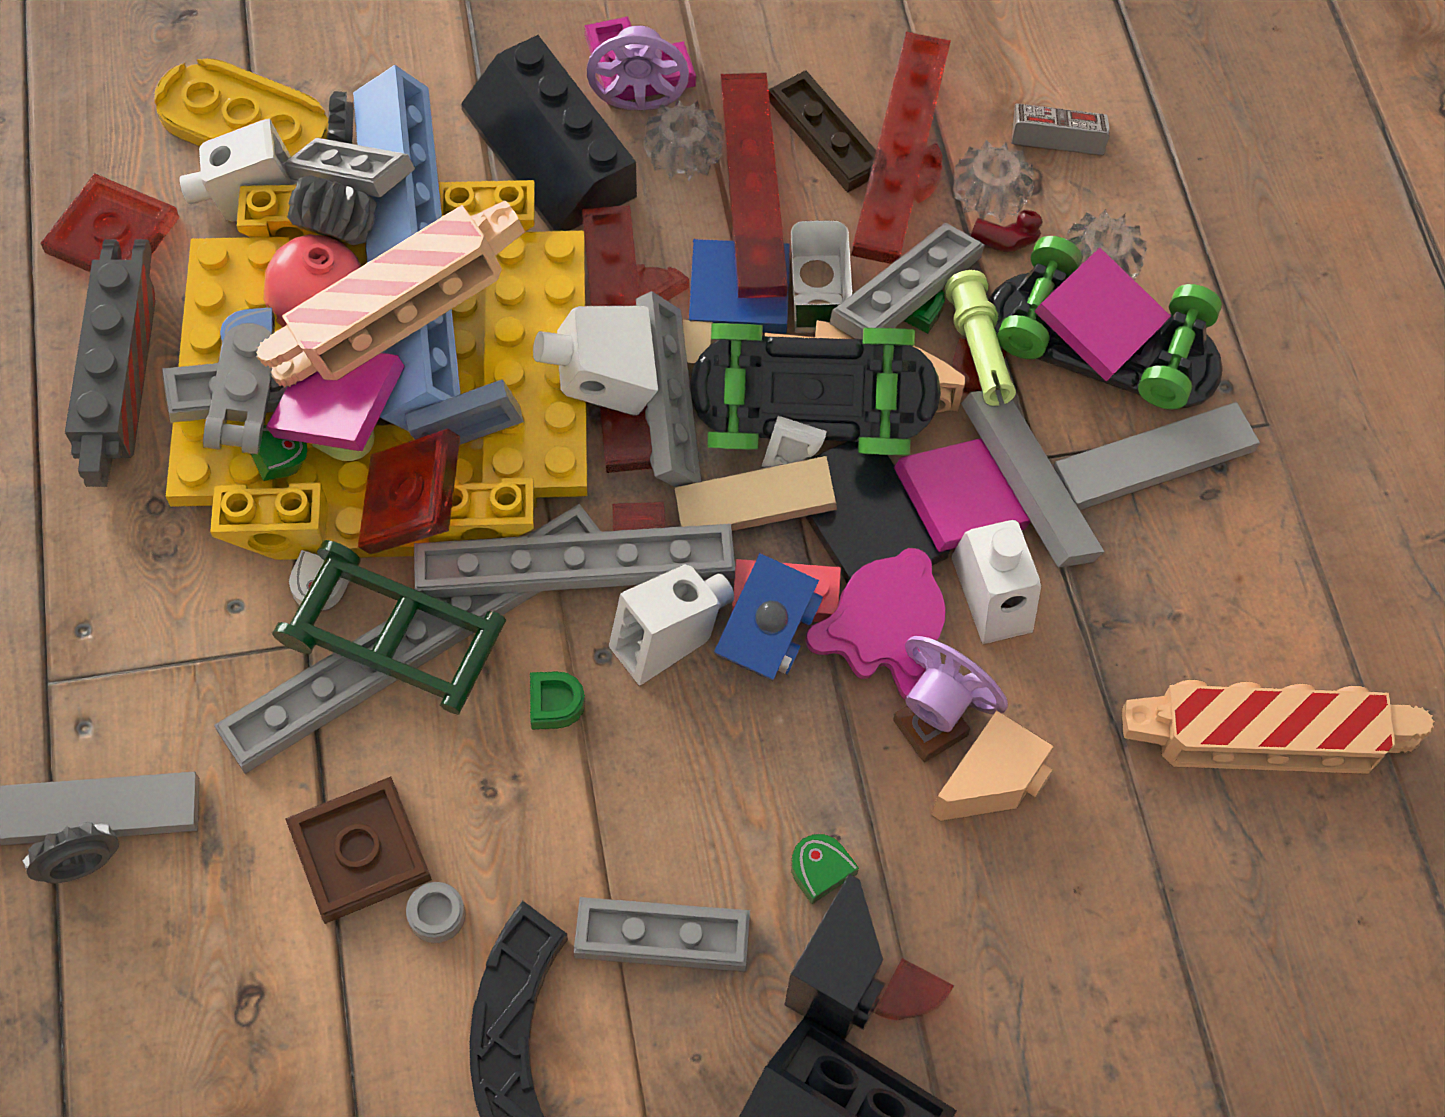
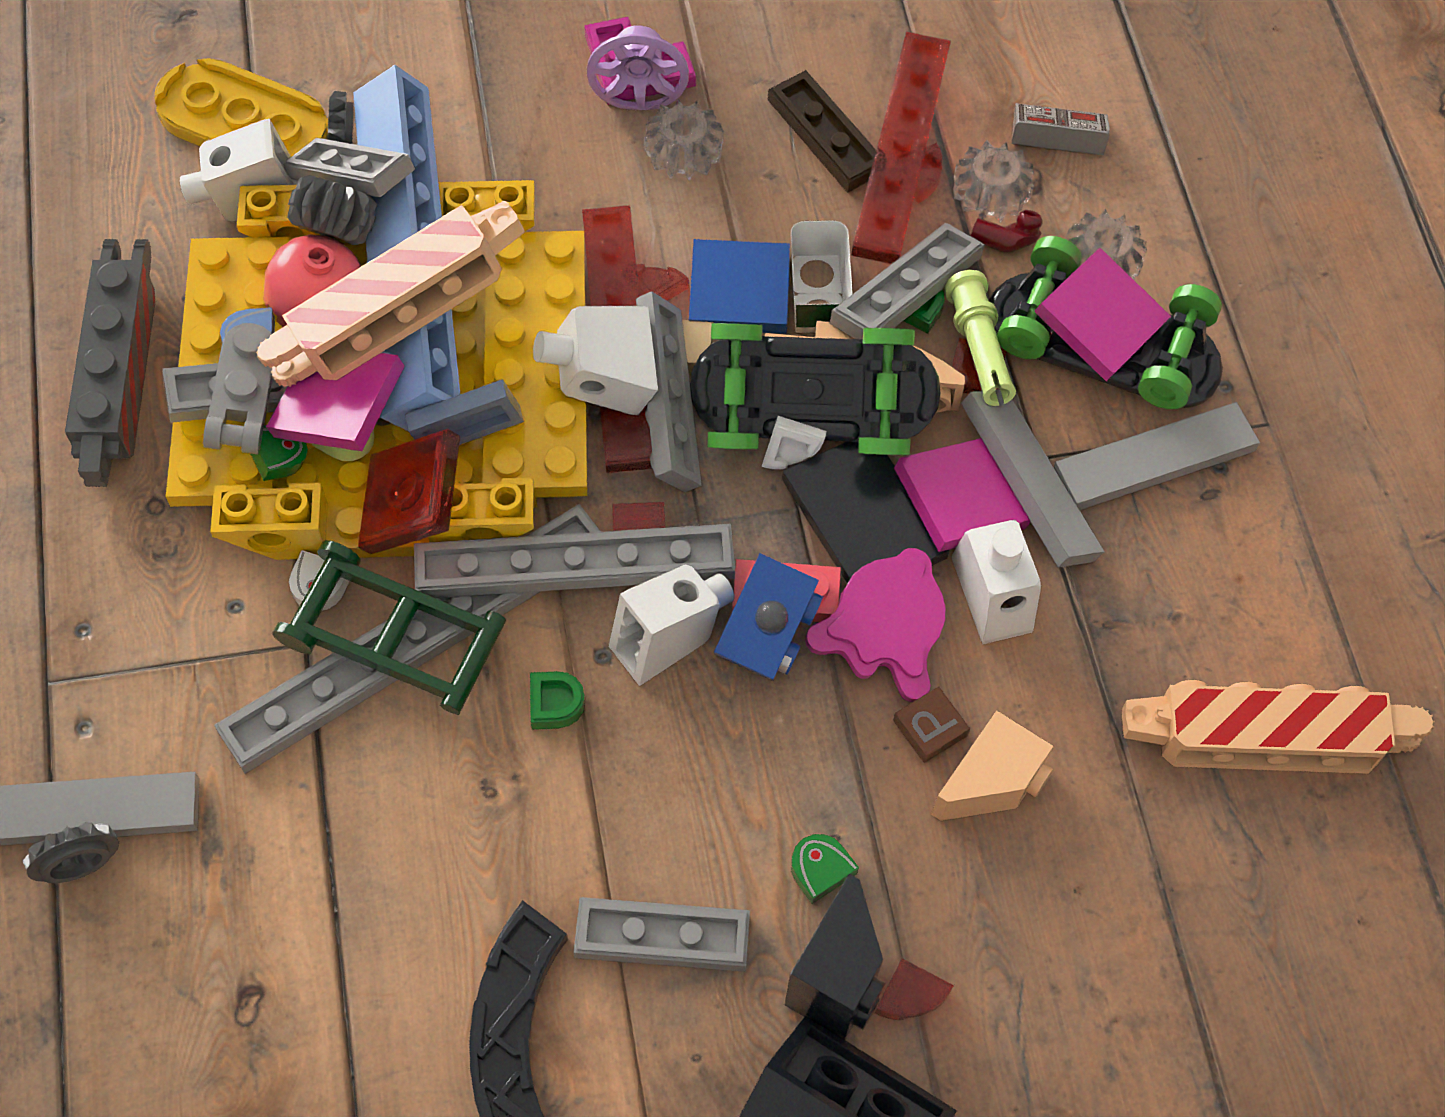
clear red tile [40,173,179,272] -> none
reddish brown tile [285,776,432,924] -> none
light grey tile [406,882,465,943] -> none
black slope [461,35,637,231] -> none
tan tile [675,456,837,531] -> none
clear red tile [720,73,788,298] -> none
lavender wheel [905,636,1008,732] -> none

